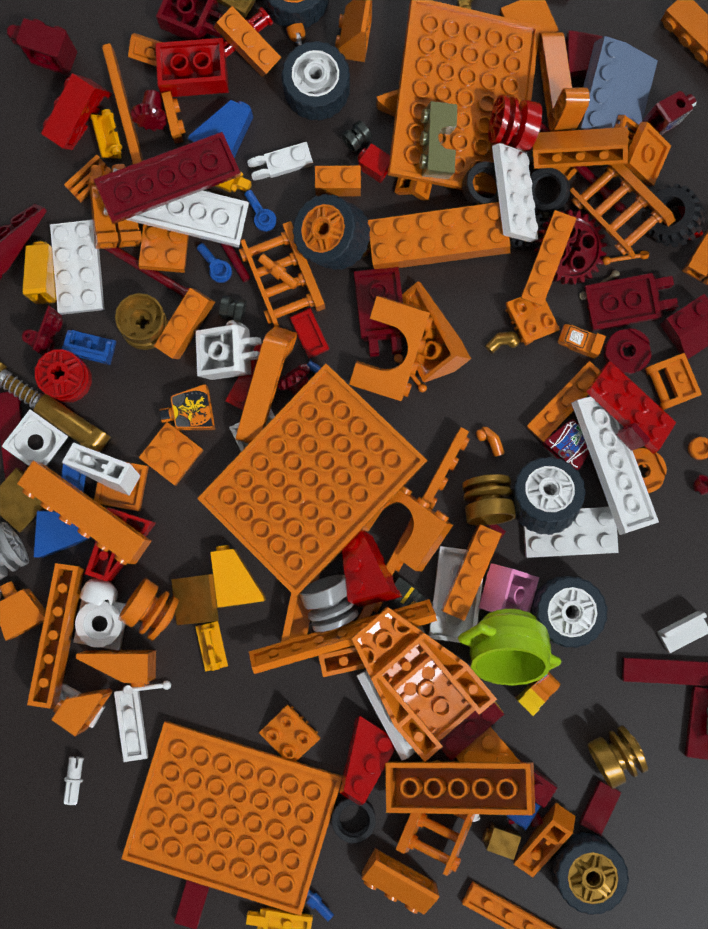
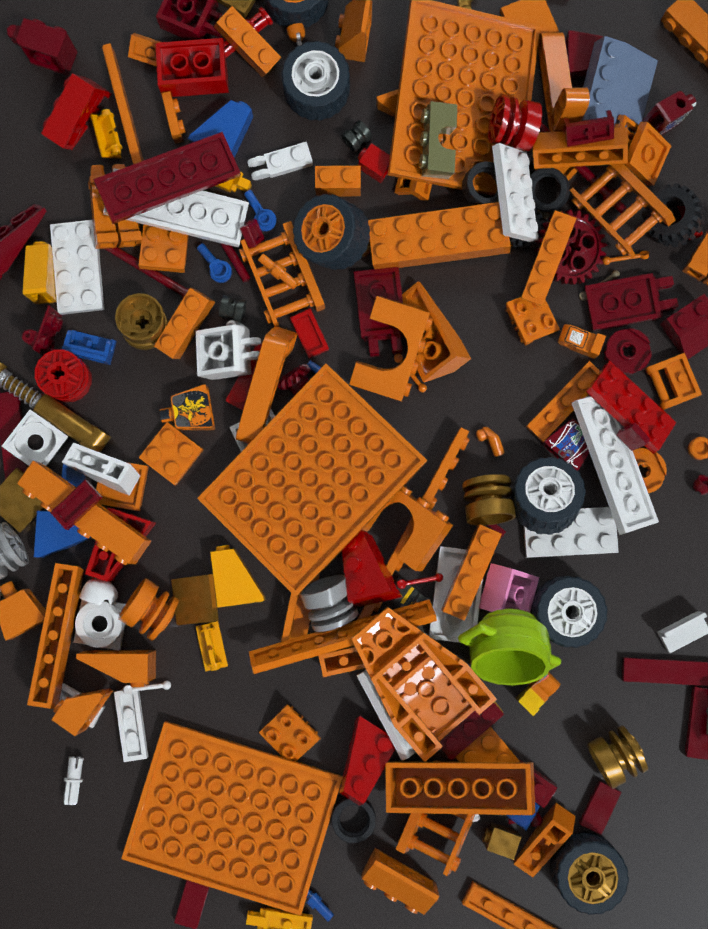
orange tile [64,155,112,202] -> none
dark red gear [131,90,167,131] -> none
pearl gold arm [485,332,520,354] -> none
none -> dark red tile [50,480,103,530]
none -> dark red tile [240,218,264,249]
none -> red hinge [396,573,443,589]
none -> dark red hinge [563,110,614,147]

